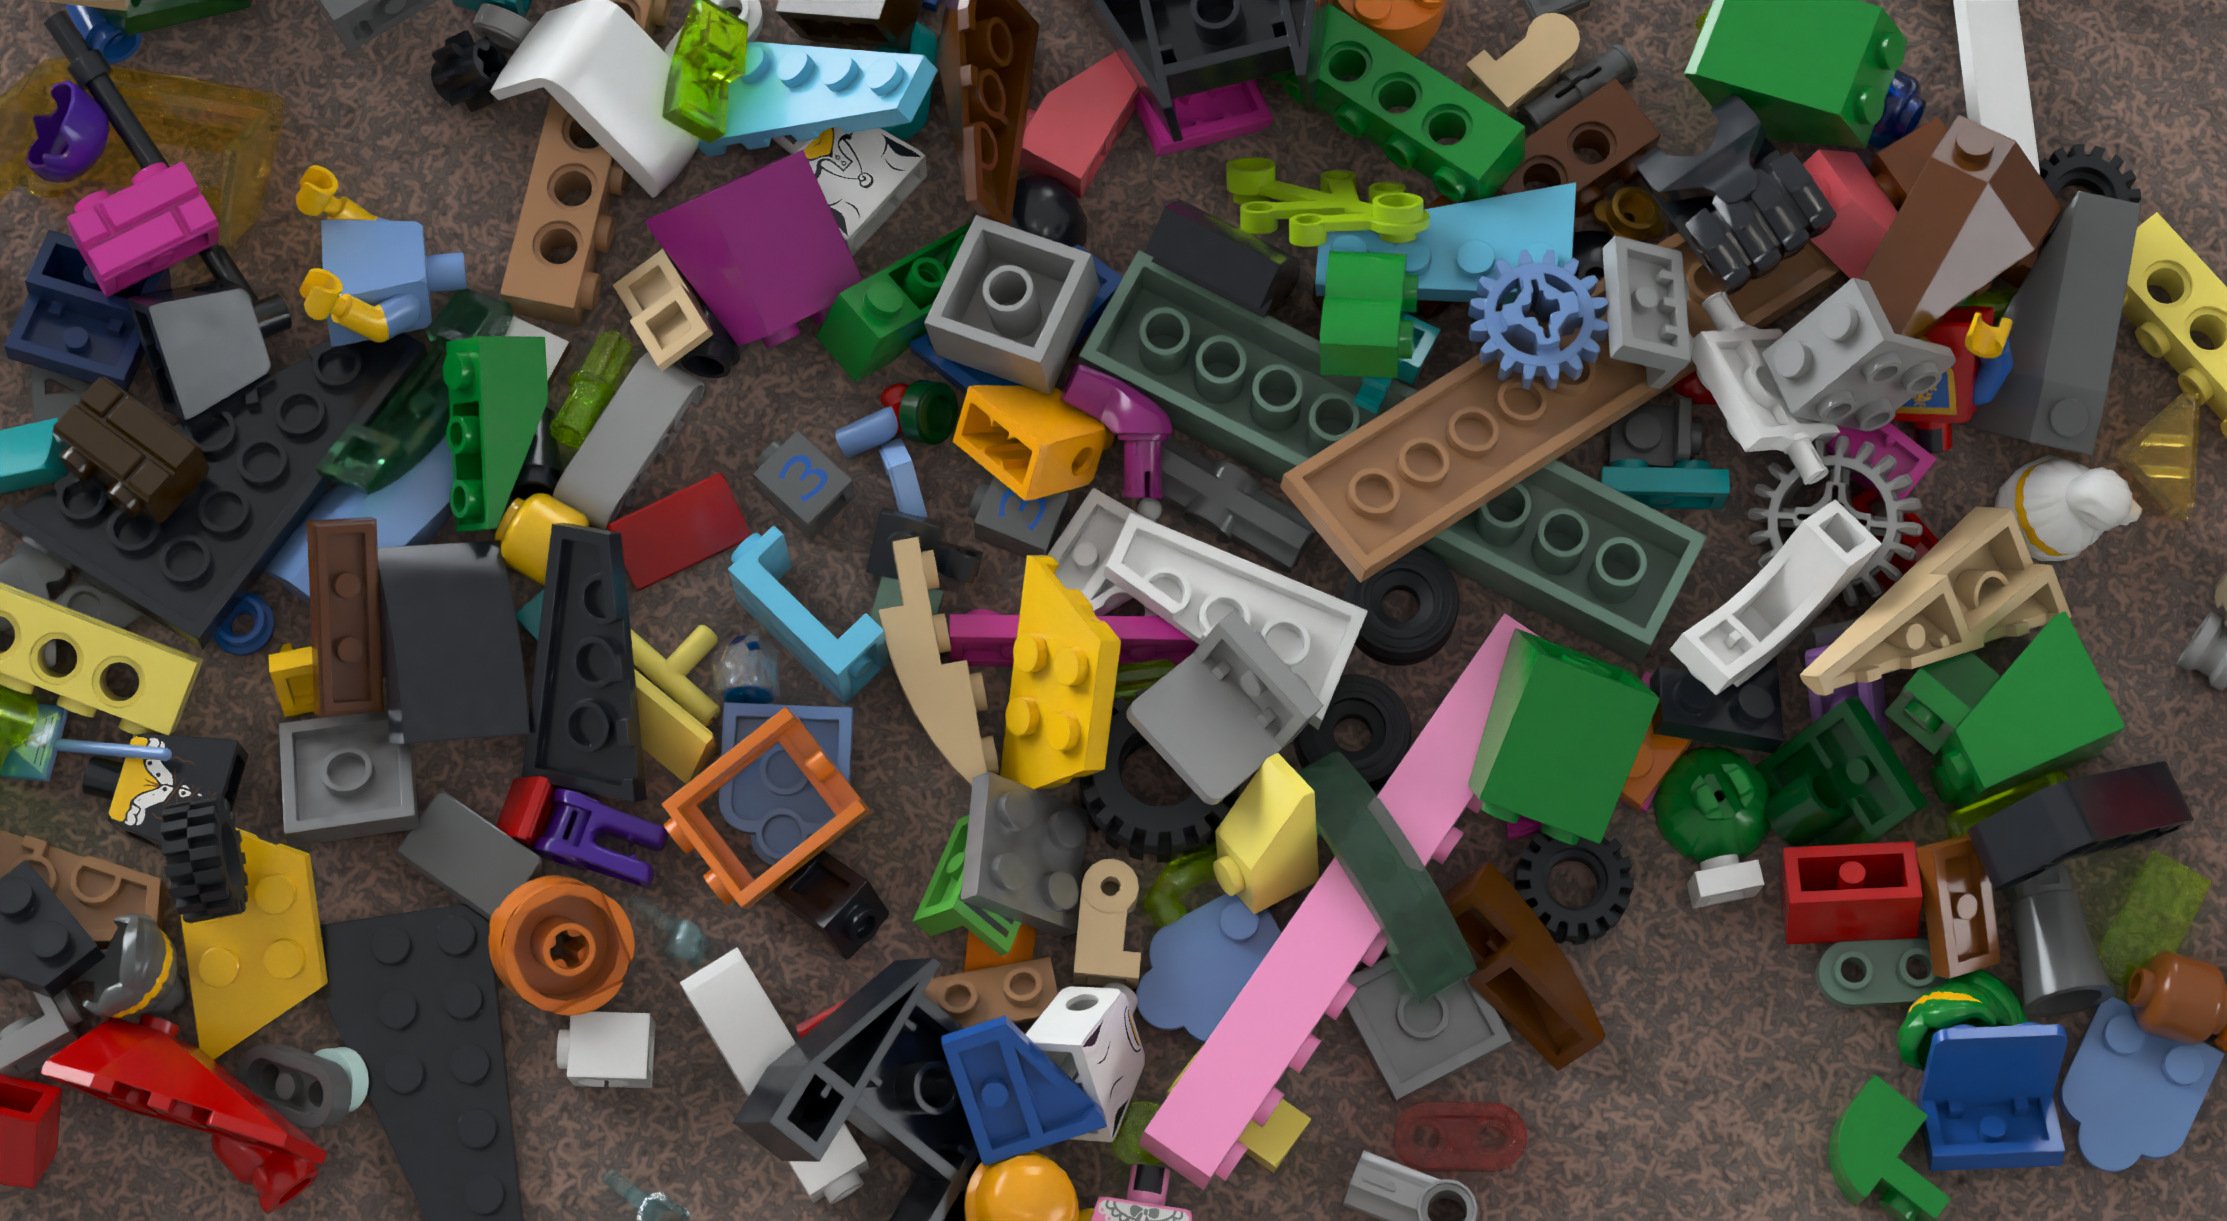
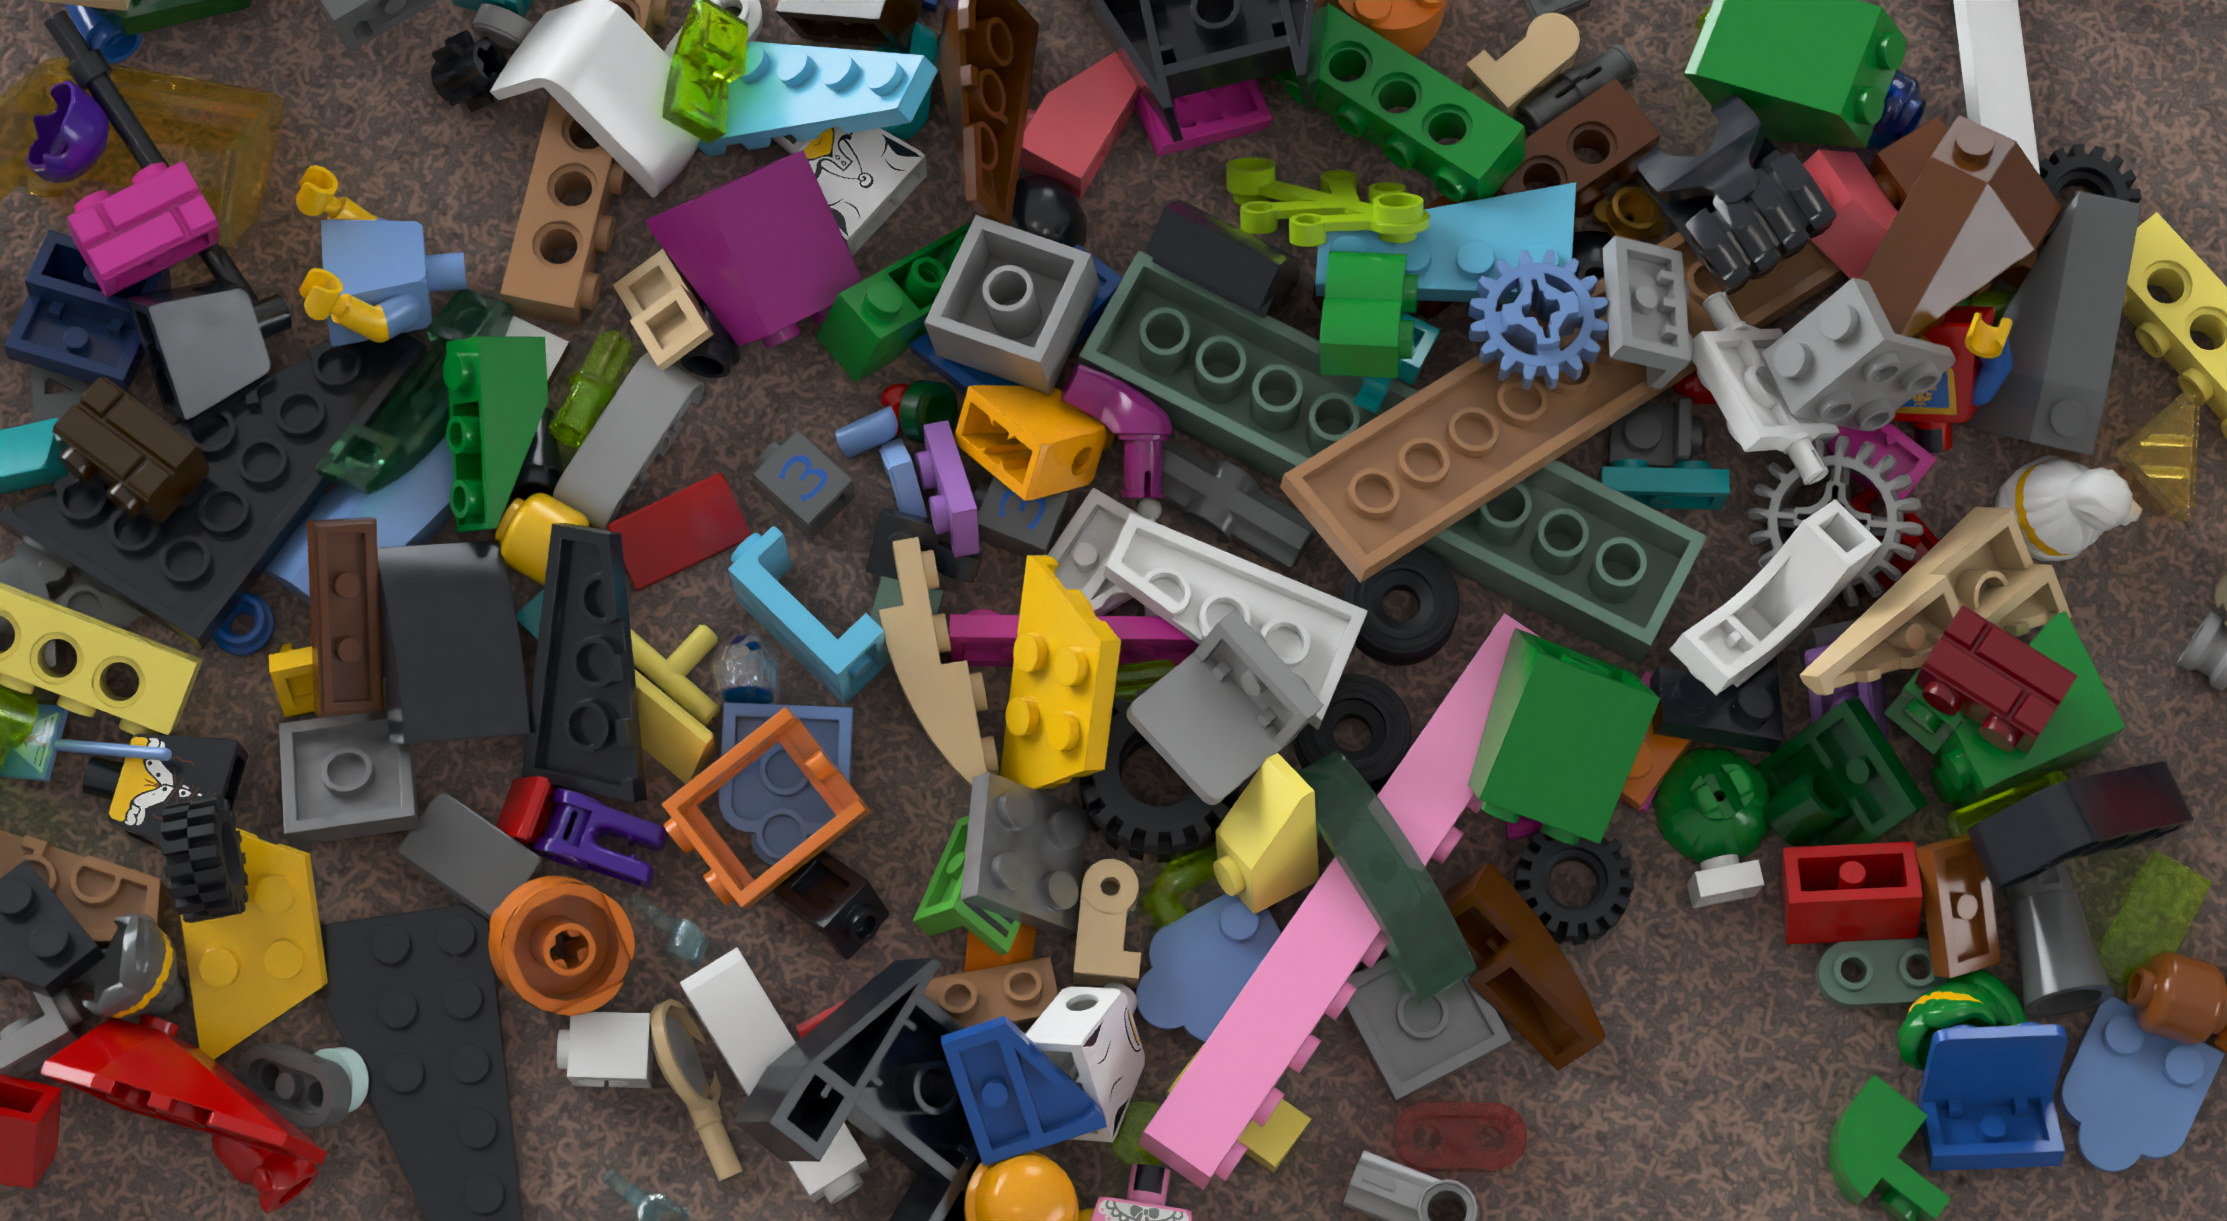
none -> tan piece [650,999,743,1181]
none -> medium lavender plate [915,420,980,558]
none -> dark red brick [1914,605,2078,754]

